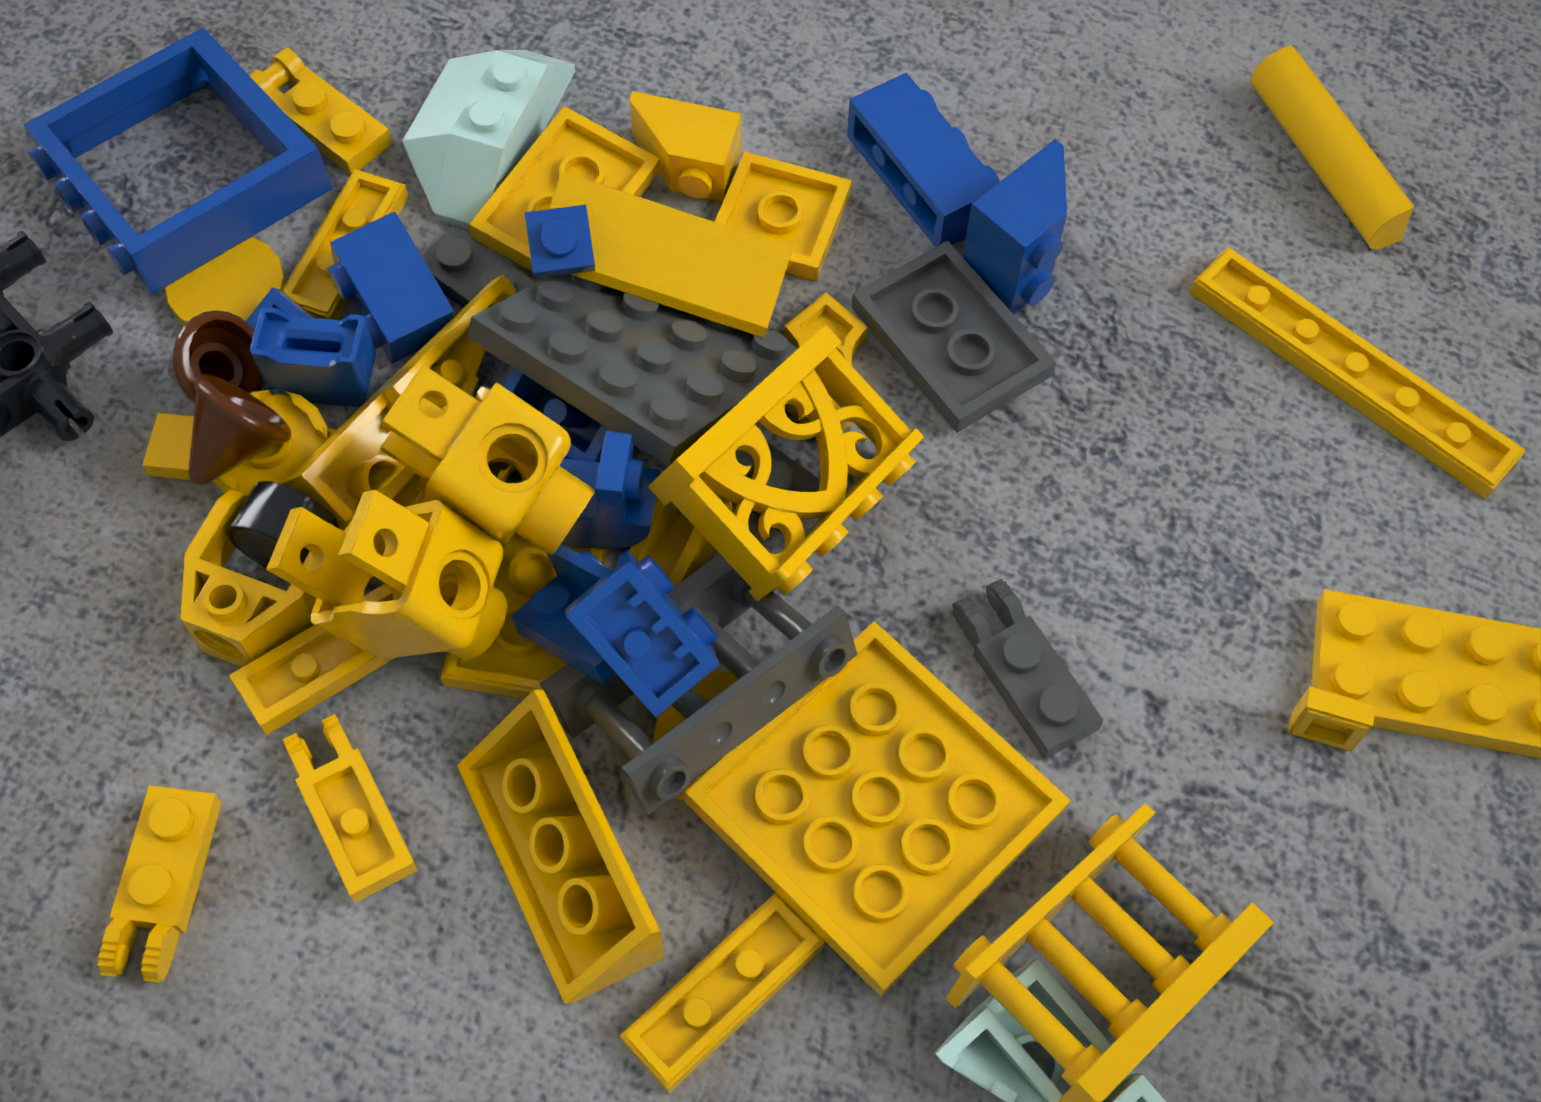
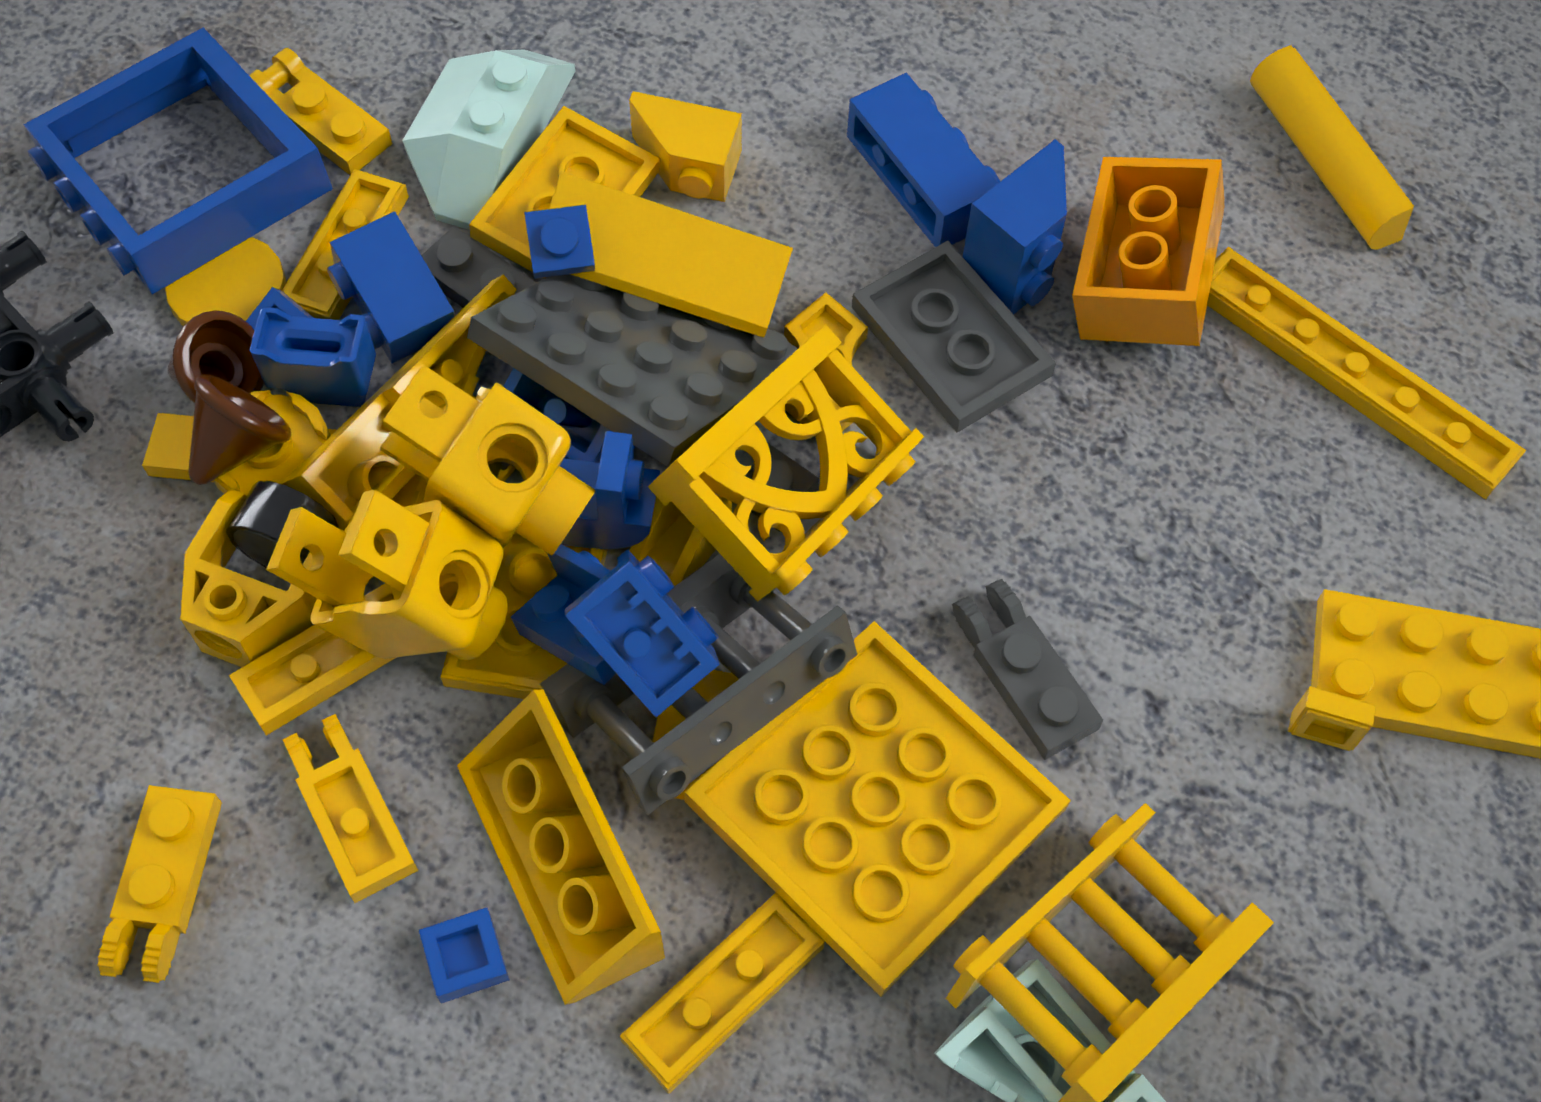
yellow tile [714,151,852,282] -> none
none -> blue plate [419,907,510,1004]
none -> light orange brick [1072,157,1225,346]

